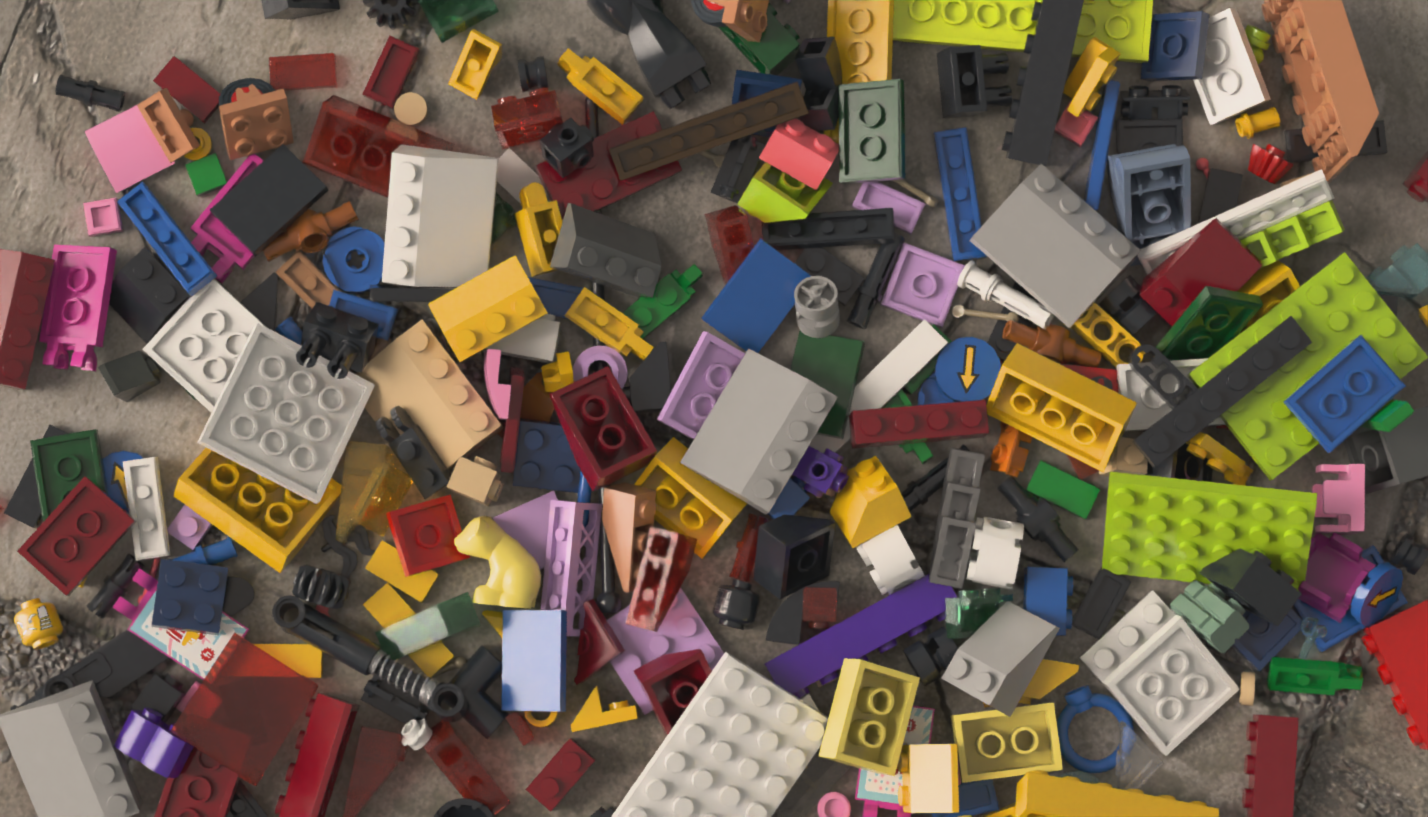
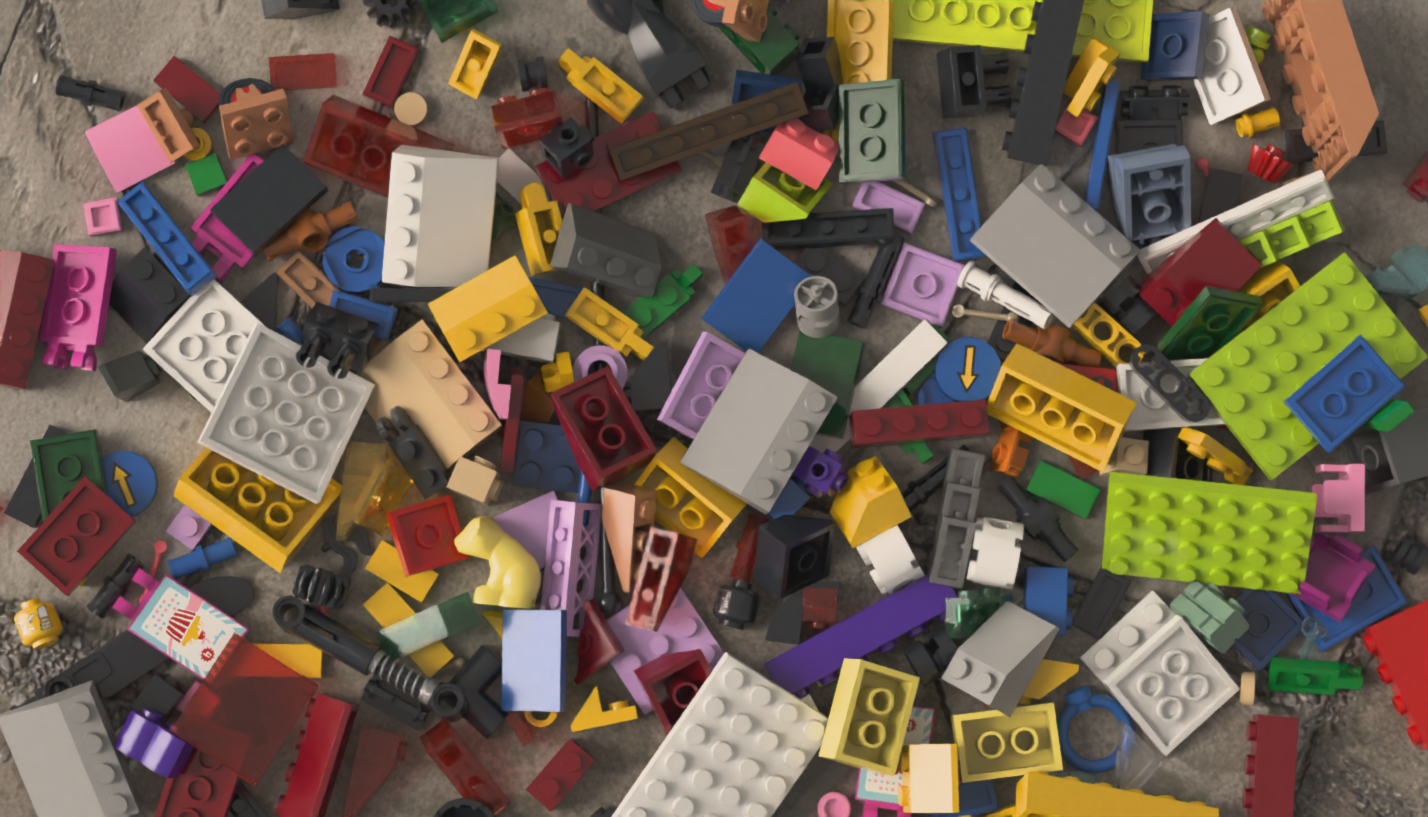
white tile [123,457,171,561] -> none
dark blue plate [151,559,228,635] -> none
white plate [401,719,432,750] -> none
black plate [1133,316,1312,468] -> none
black slope [1200,549,1302,626] -> none
blue tile [1350,562,1403,626] -> none

